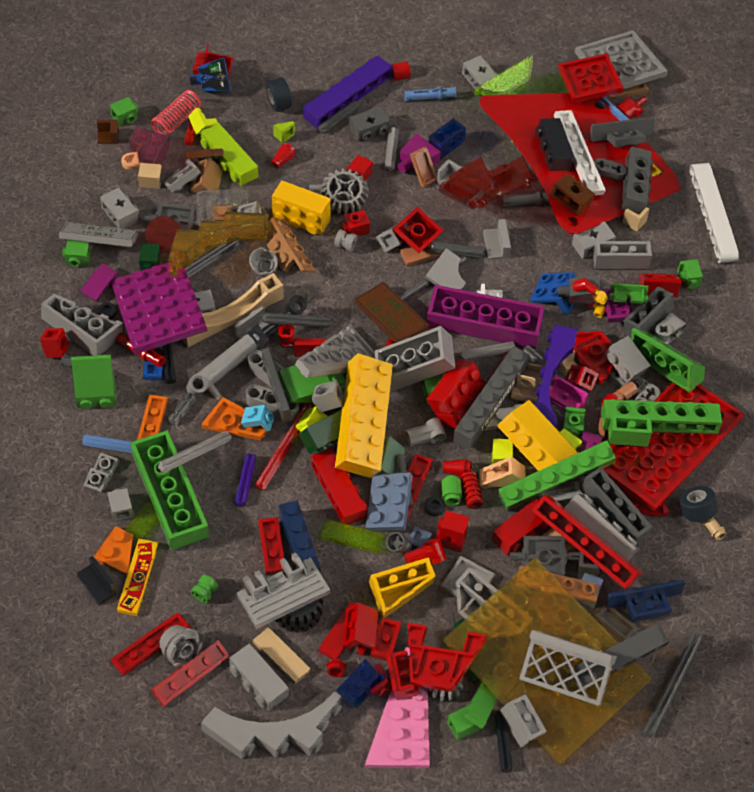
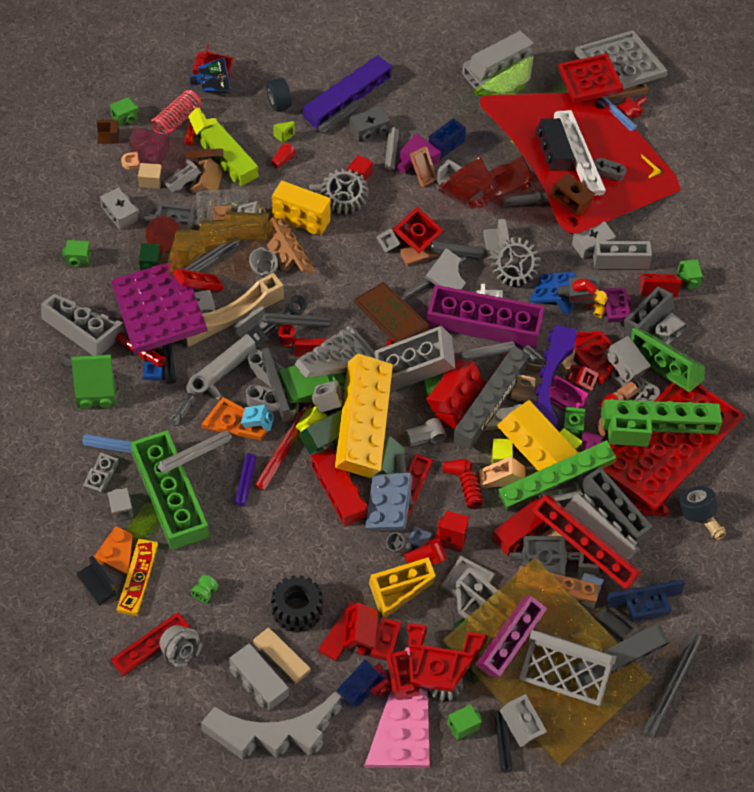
red brick [40,328,70,358] -> none
light grey tile [59,222,139,247] -> none
magenta slope [80,263,118,302] -> none
black tile [98,302,117,320] -> none
orange tile [137,395,168,440] -> none
red tile [150,640,230,707] -> none
light grey hinge [237,553,330,629] -> none
red plate [258,517,285,576] -> none
dark blue brick [278,500,321,574] -> none
clear neon green tile [321,519,384,554] -> none
red plate [326,658,347,677] -> none
light grey wheel [334,229,358,252] -> none
red brick [341,210,370,236] -> none
red brick [390,61,411,81] -> none
medium blue pin [404,87,456,102] -> none
black tile [425,497,445,517] -> none
bright green brick [441,475,462,506] -> none
bright green tile [464,673,503,729] -> none
dark grey bracket [590,117,655,147] -> none
bright green hinge [609,283,648,304] -> none
dark grey brick [621,146,653,214] -> none
tan panel [622,207,650,231] -> none
white beam [690,163,739,263] -> none
none -> red tile [172,269,224,292]
none -> light grey wedge [468,31,534,81]
none -> magenta brick [476,595,547,678]
none -> light grey gear [490,237,540,287]

